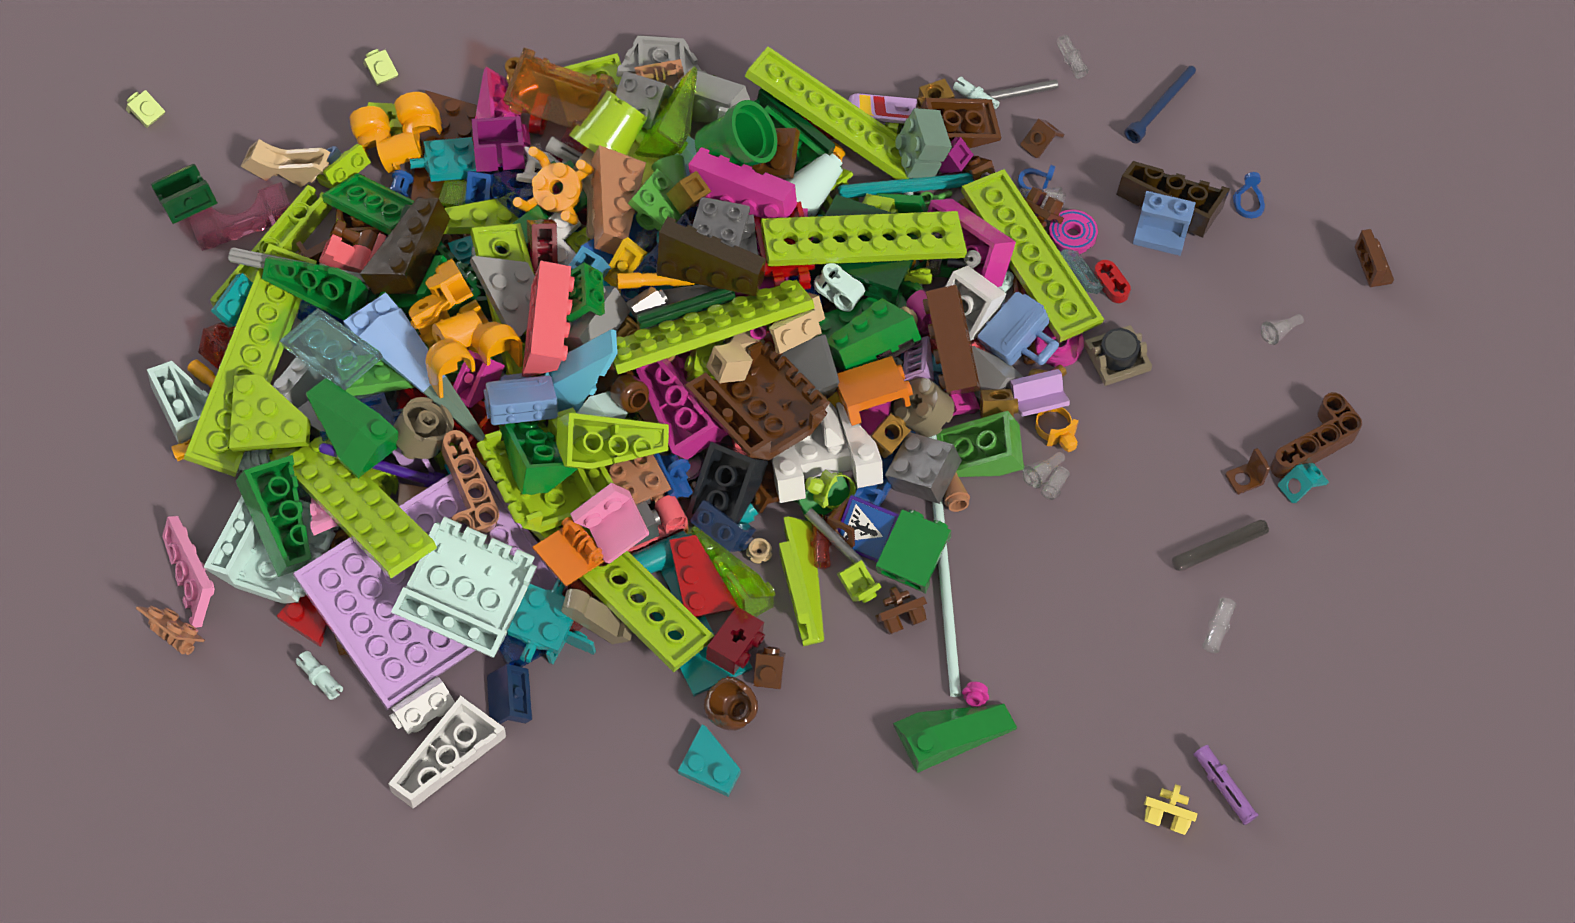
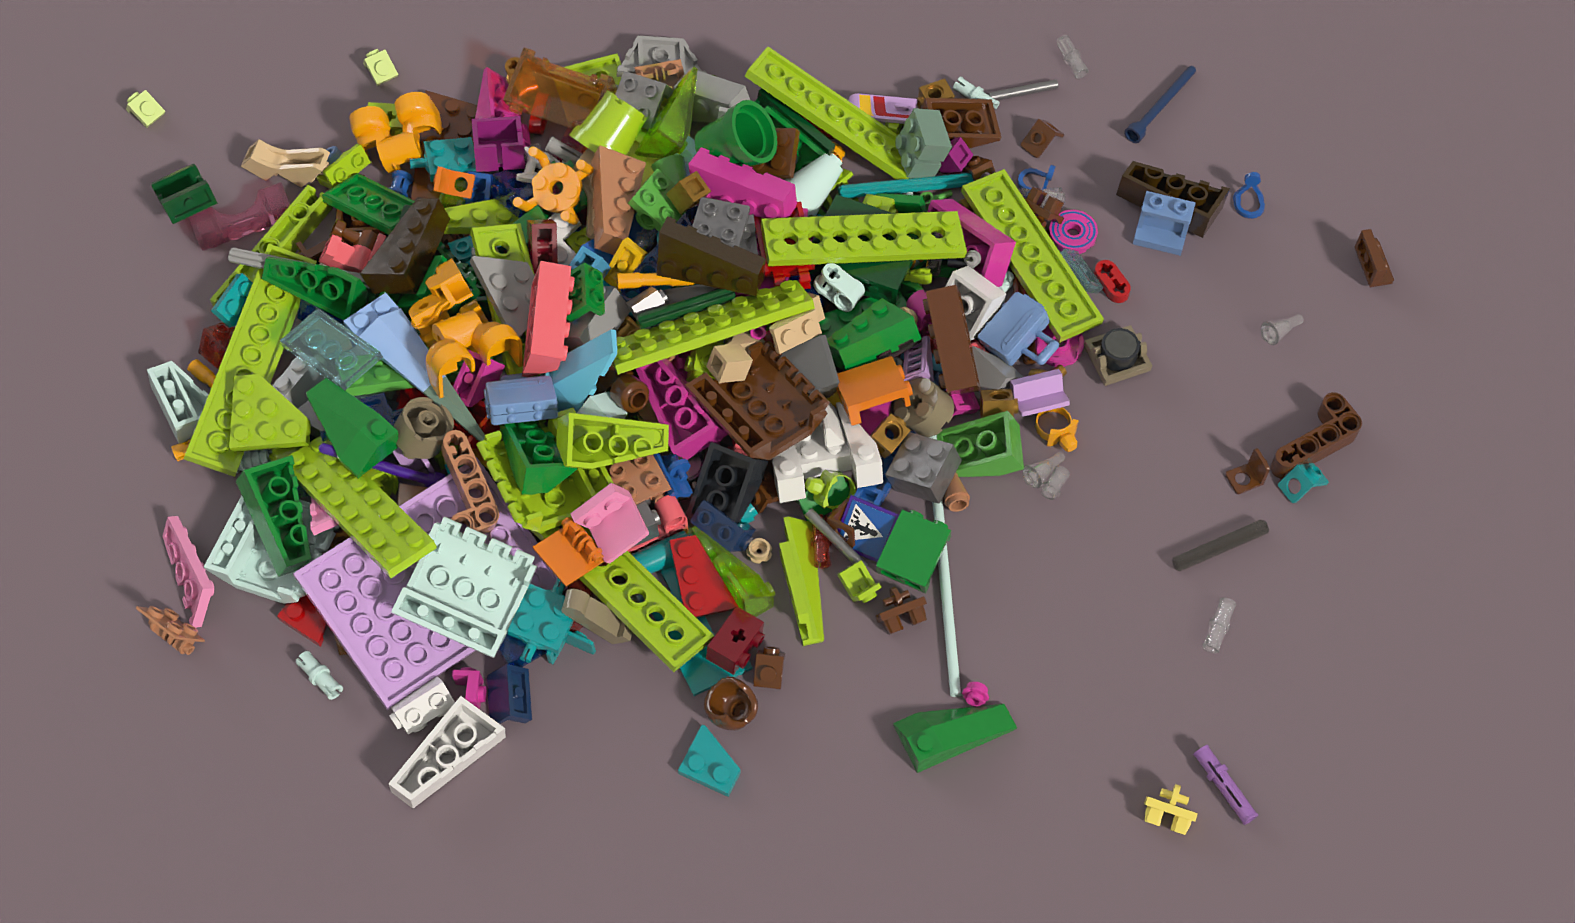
none -> orange bracket [433,166,475,199]
none -> dark pink bracket [452,667,486,710]

